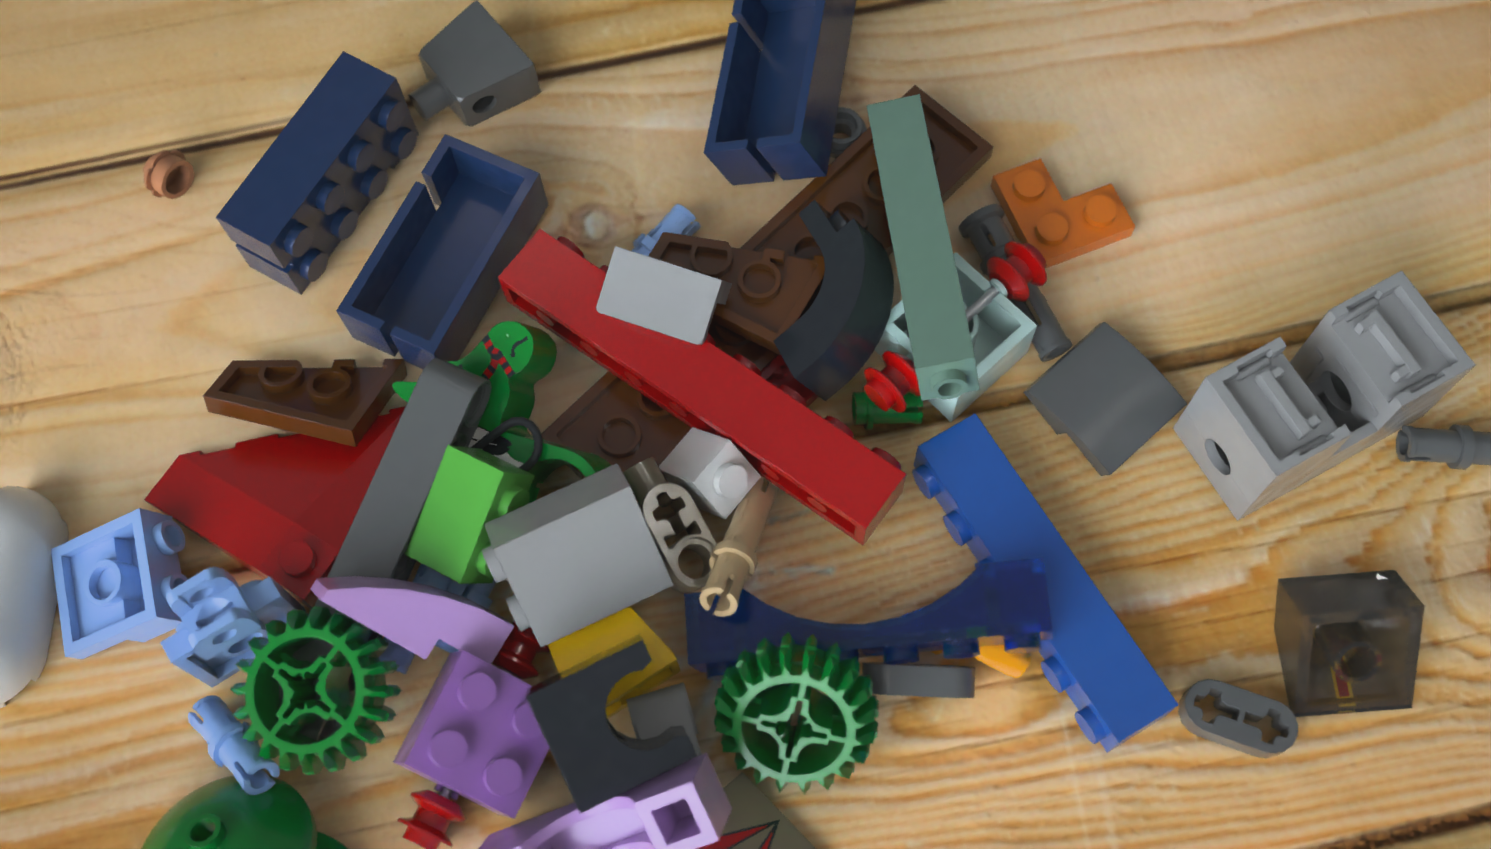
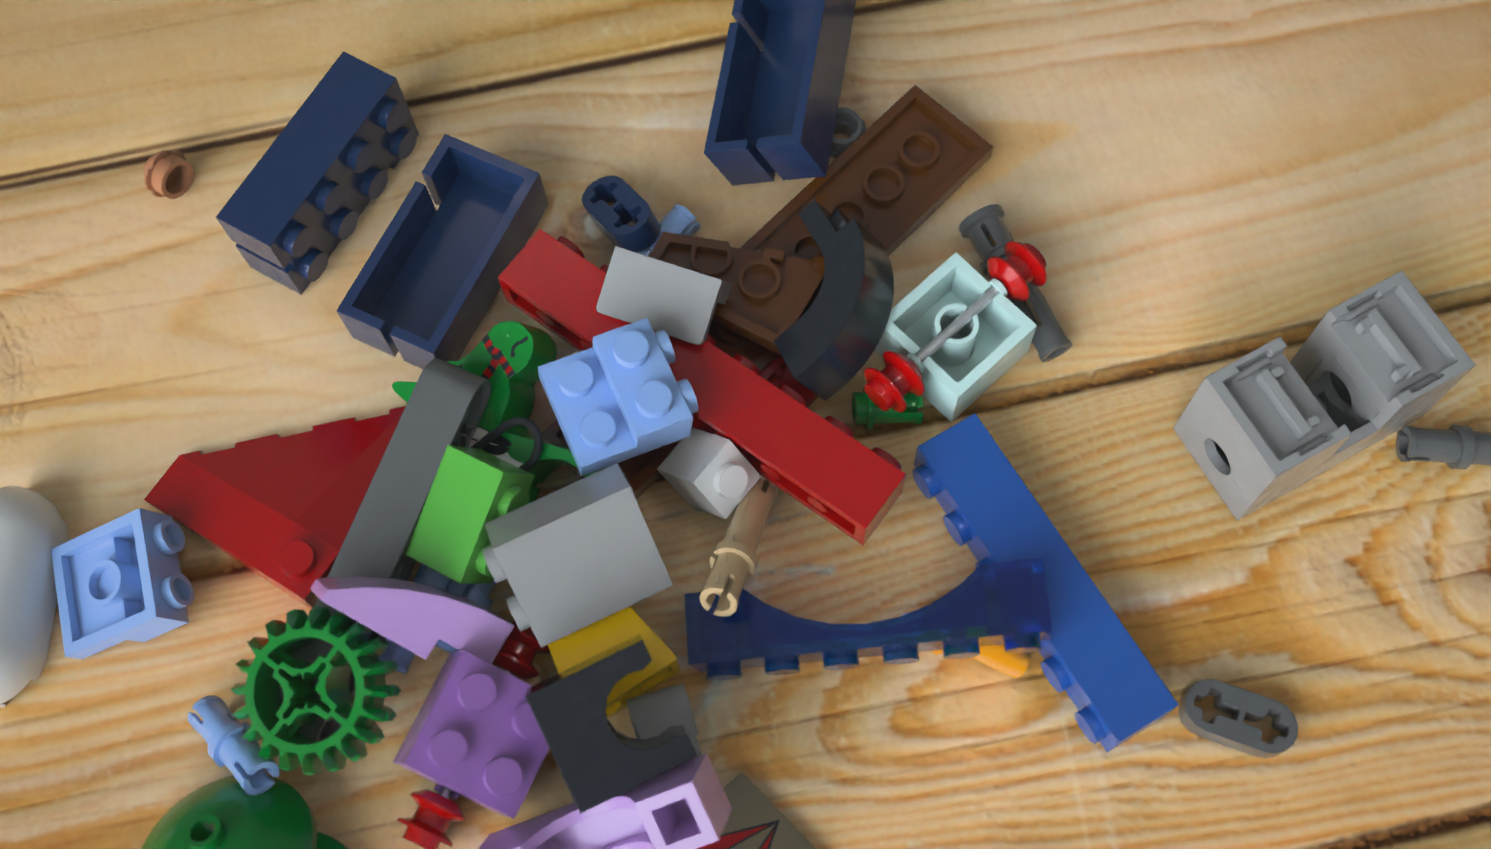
light blue plate [160,567,308,687] -> none
reddish brown wing [203,359,407,447] -> none
dark grey torso [408,0,541,126] -> none
dark tan piece [623,457,717,593] -> none
green gear [714,631,879,795] -> none
dark grey beam [862,662,975,698] -> none
sand green brick [866,94,980,401] -> none
orange plate [991,158,1135,269] -> none
dark grey slope [1024,322,1187,476] -> none
clear smoke slope [1274,570,1424,717] -> none
none -> light blue plate [538,318,698,477]
none -> dark blue beam [582,175,661,252]

